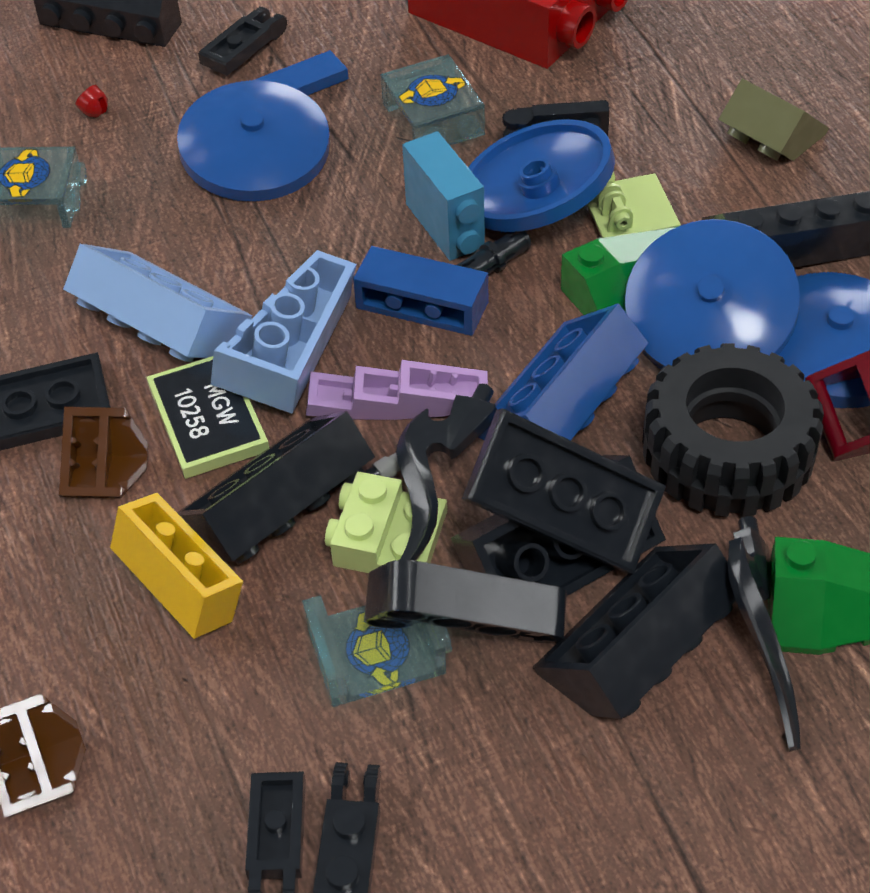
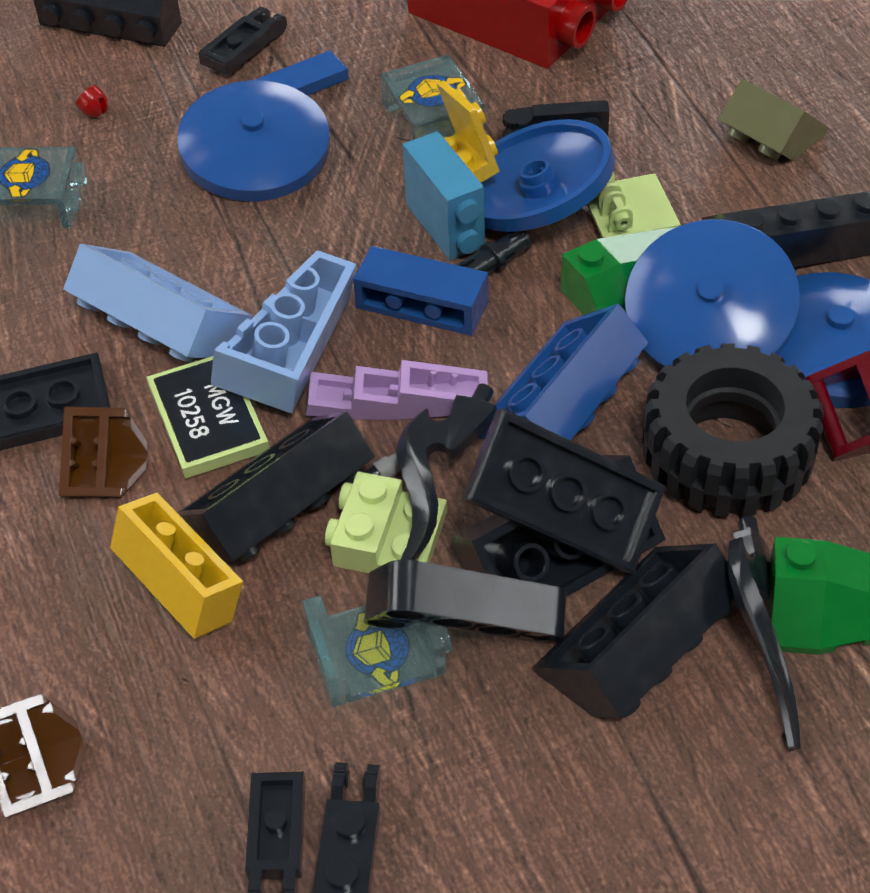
none -> yellow bracket [437,80,500,183]

